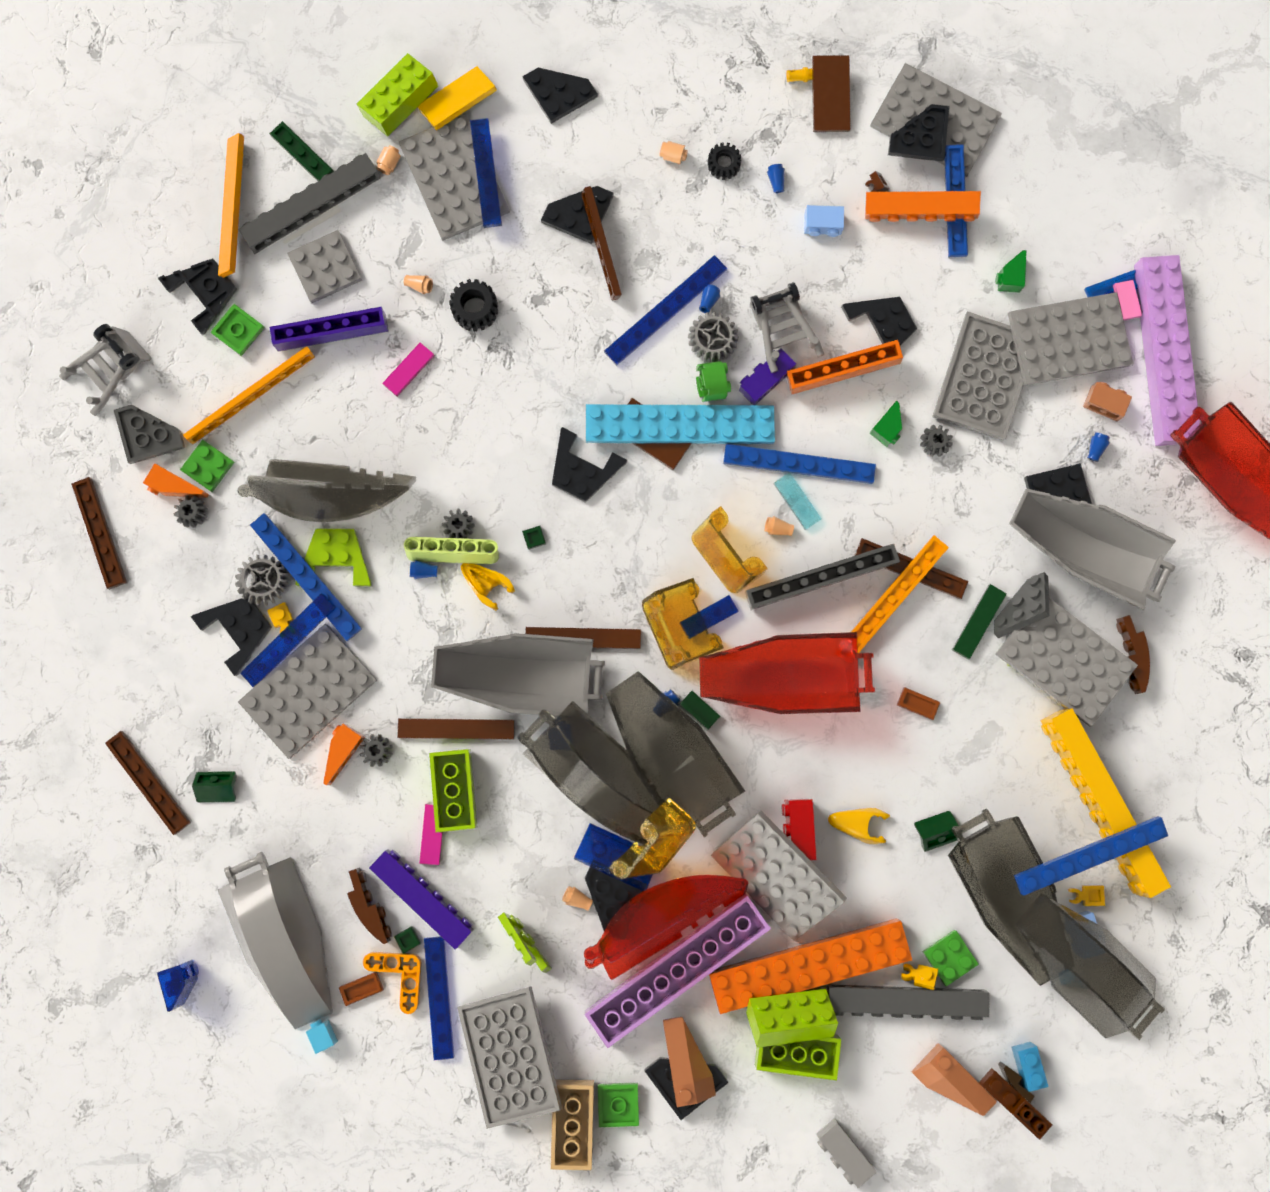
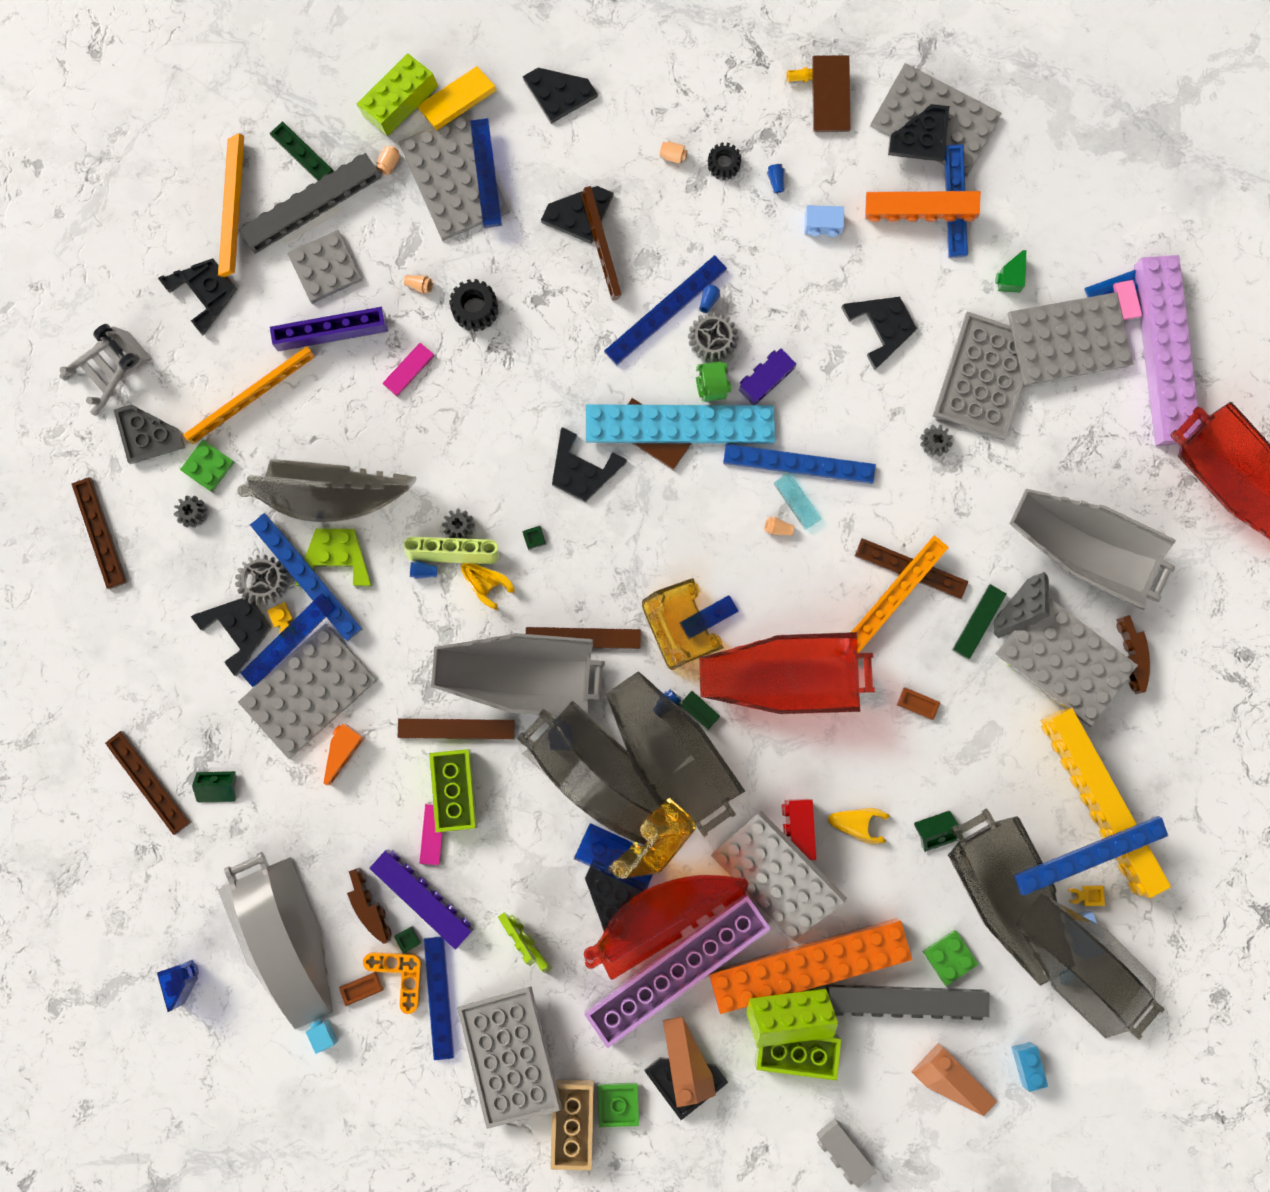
orange slope [143,464,209,498] -> none
bright green plate [211,304,265,356] -> none
dark grey gear [359,734,393,767] -> none
light nougat cone [562,886,593,911] -> none
clear yellow windscreen [691,506,768,593] -> none
dark grey brick [745,544,900,610] -> none
light grey hand [750,282,824,373] -> none
orange brick [787,340,903,395] -> none
reddish brown tile [865,171,890,192] -> none
green slope [870,401,902,447] -> none
yellow plate [901,964,938,990] -> none
reddish brown slope [979,1068,1053,1140] -> none
dark brown slope [998,1061,1035,1103] -> none
black plate [1024,463,1092,504] -> none
nougat brick [1083,382,1132,422] -> none
blue cone [1087,432,1110,462] -> none

